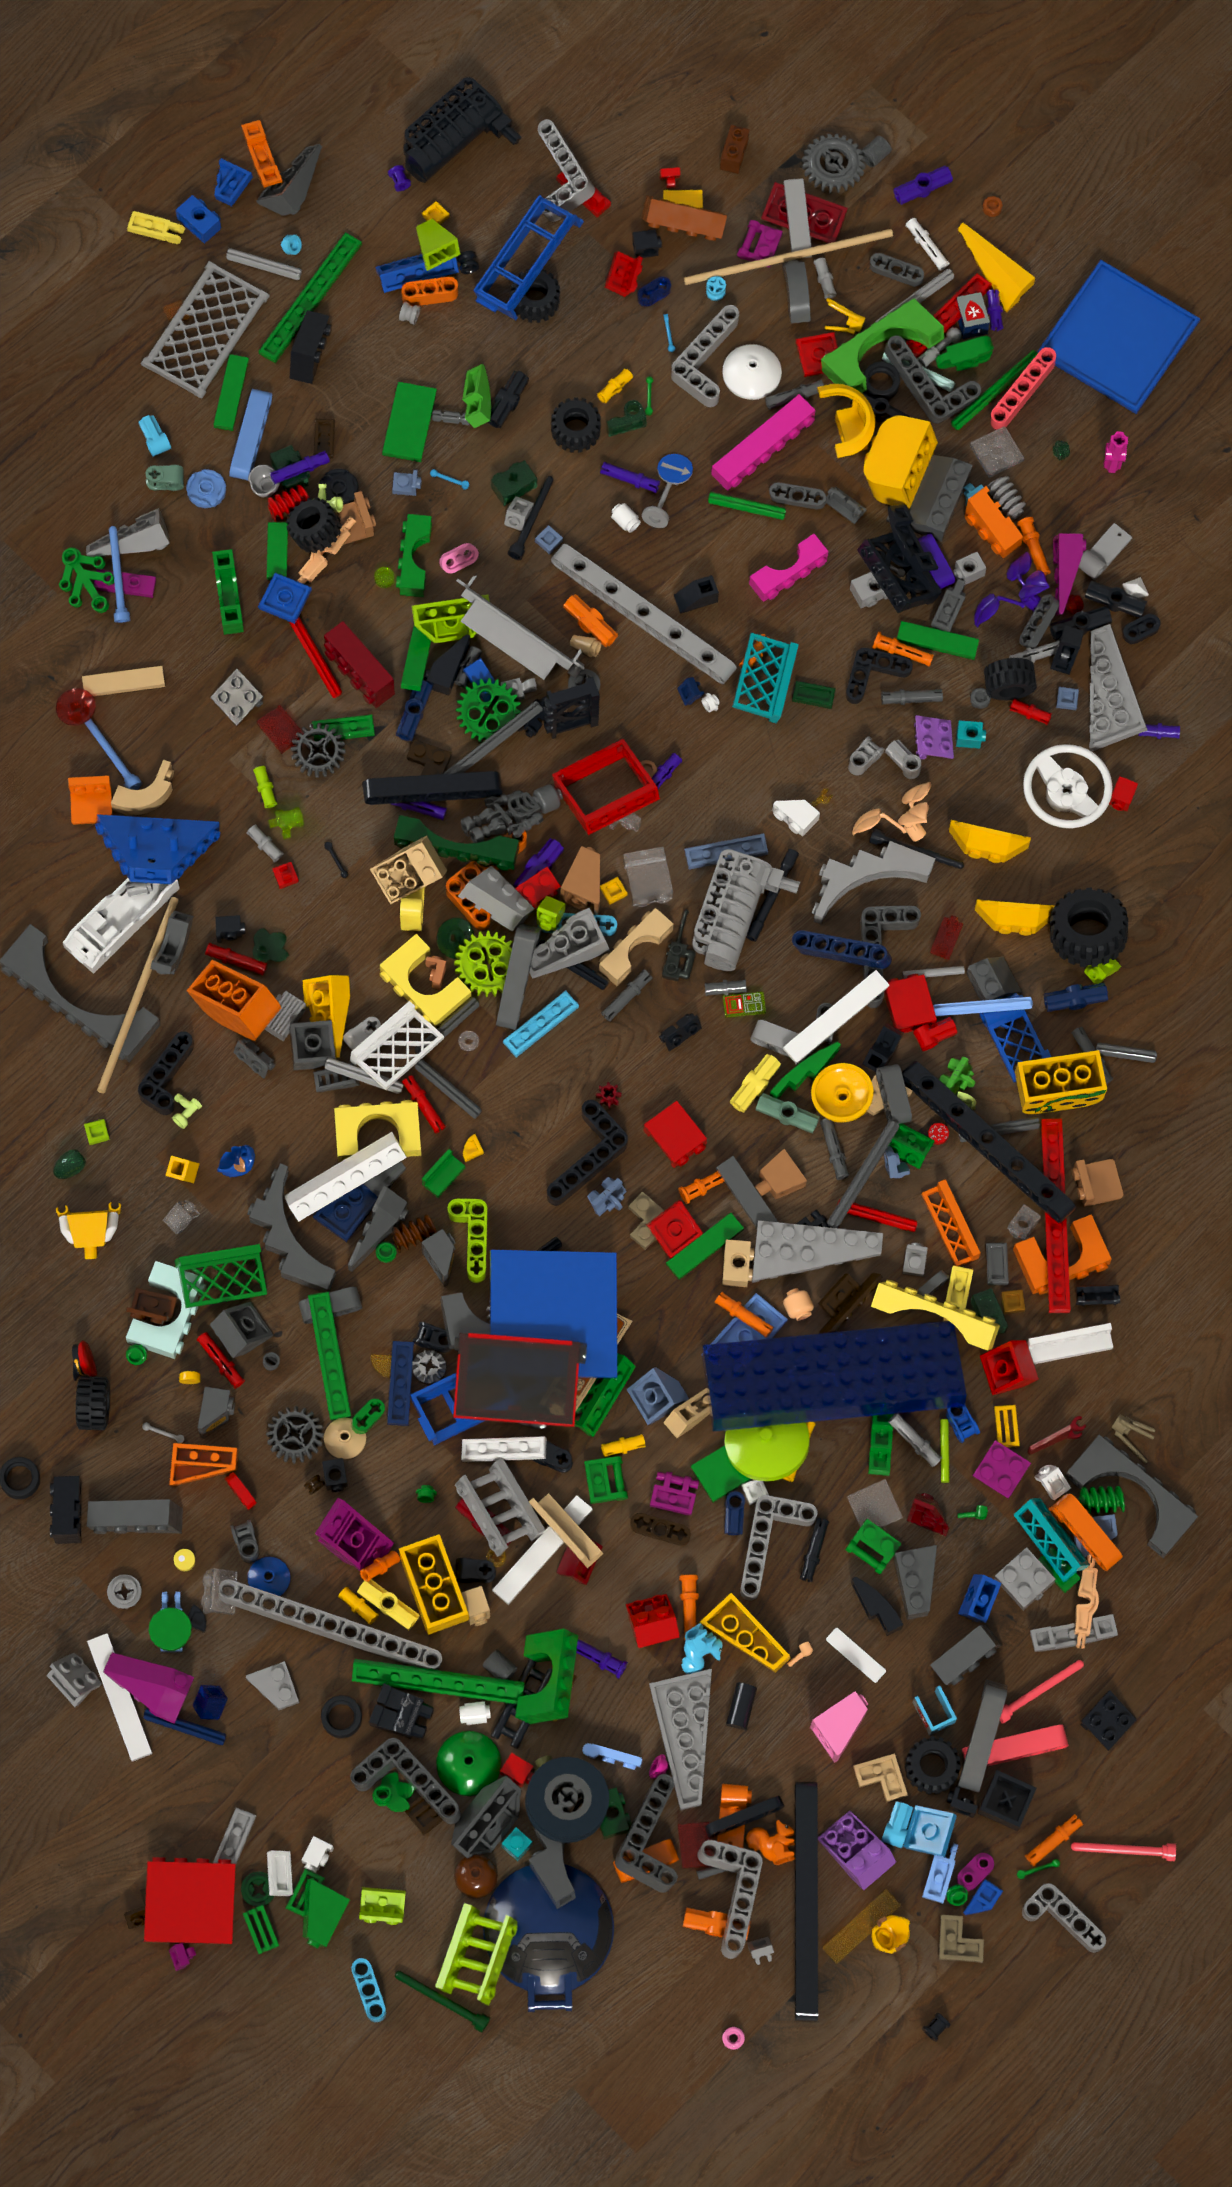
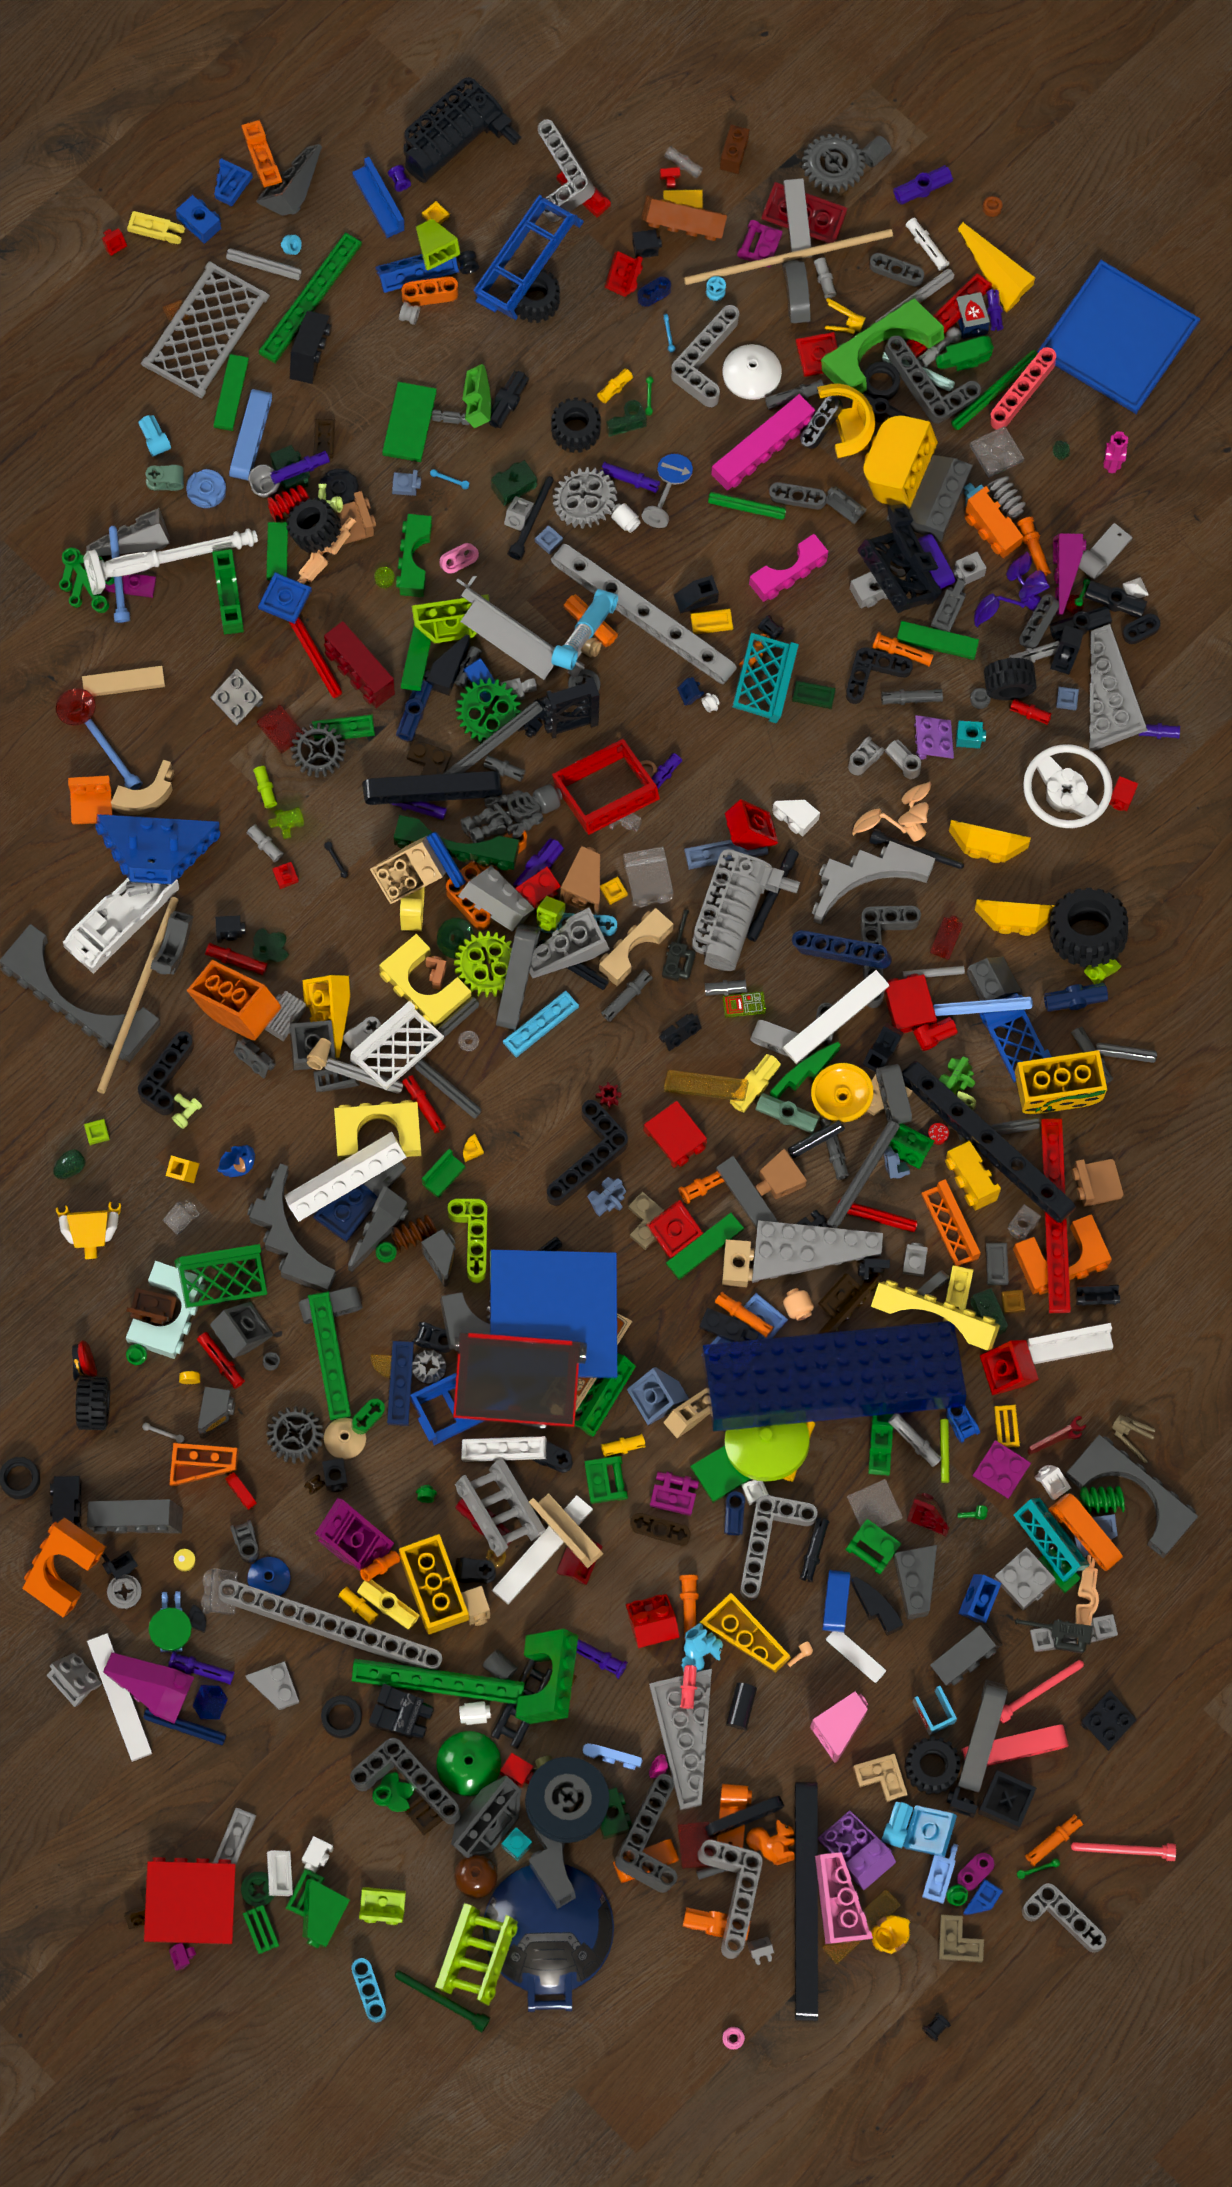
clear yellow hand [810,788,833,807] -> none
none -> orange arch [22,1517,106,1618]
none -> white piece [84,529,258,595]
none -> black bracket [101,1551,138,1580]
none -> red tile [102,229,127,256]
none -> dark purple pin [168,1651,234,1685]
none -> tan cone [307,1038,331,1070]
none -> blue fence [352,157,404,238]
none -> blue axle [427,832,466,887]
none -> dark grey pin [483,755,526,782]
none -> medium azure piece [551,589,618,670]
none -> light grey gear [553,467,617,529]
none -> clear pin [664,146,703,178]
none -> clear yellow tile [664,1070,749,1101]
none -> coral axle [680,1665,697,1709]
none -> yellow tile [690,609,733,635]
none -> black hinge [699,1307,759,1344]
none -> red slope [724,799,778,850]
none -> black bush [758,615,784,640]
none -> black axle [788,1120,845,1158]
none -> black beam [800,396,843,449]
none -> bright pink wedge [815,1852,873,1944]
none -> blue beam [822,1570,851,1633]
none -> black bracket [858,1259,890,1281]
none -> yellow wedge [945,1141,1001,1211]
none -> pearl dark grey piece [1015,1618,1093,1653]
none -> green hinge [1075,579,1091,606]

